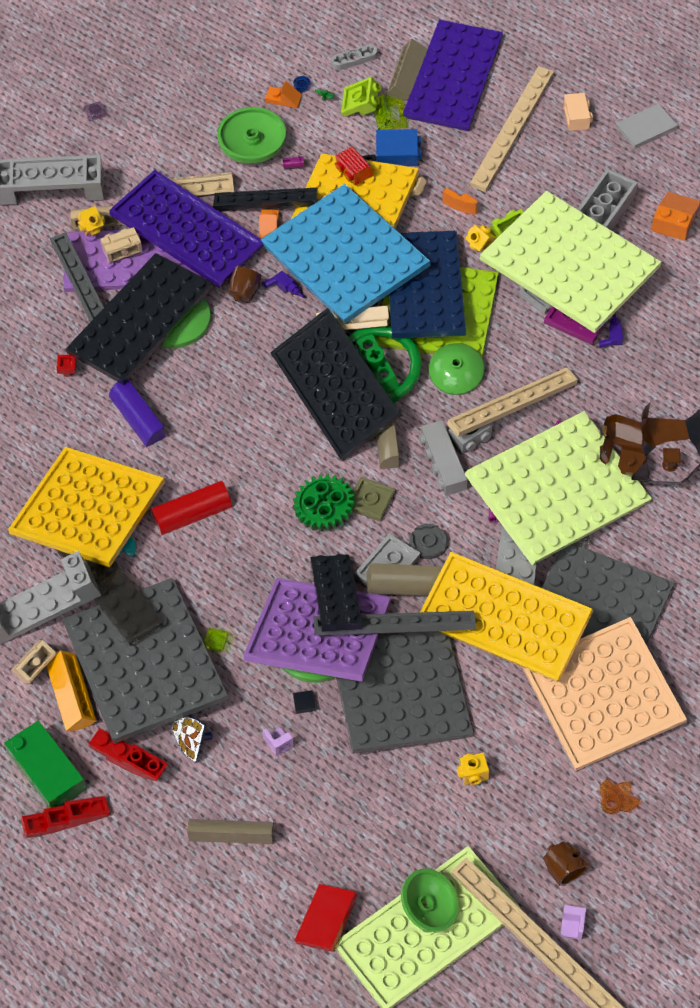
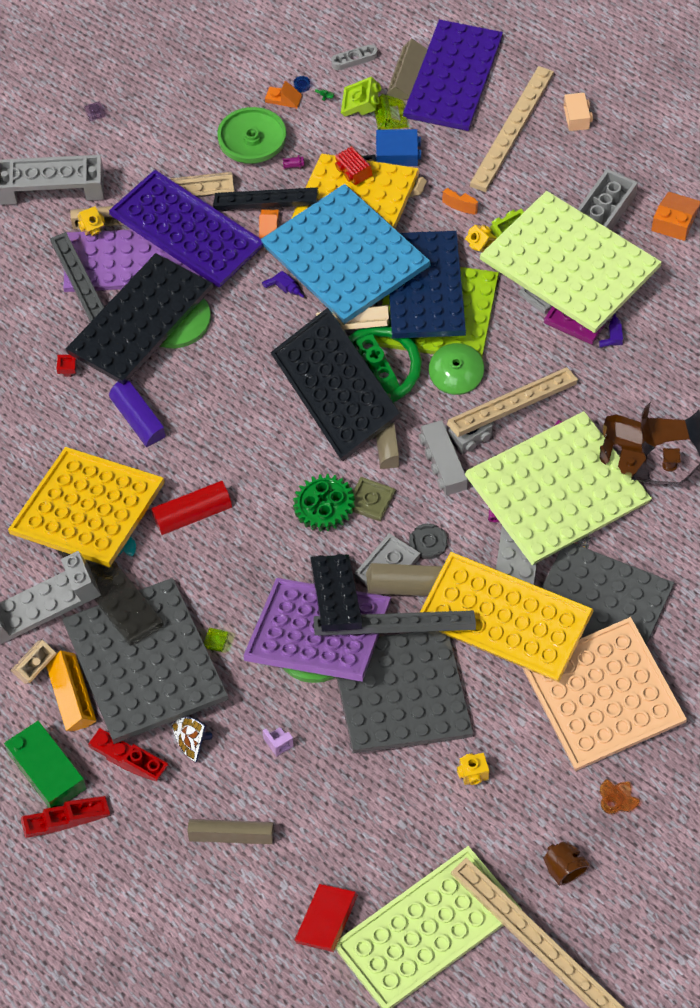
tan brick [100,227,142,263] -> none
reddish brown helmet [229,266,262,302] -> none
black tile [293,690,316,714] -> none
bright green dish [401,868,459,933] -> none
lavender panel [560,905,586,940] -> none
light grey tile [616,103,678,149] -> none

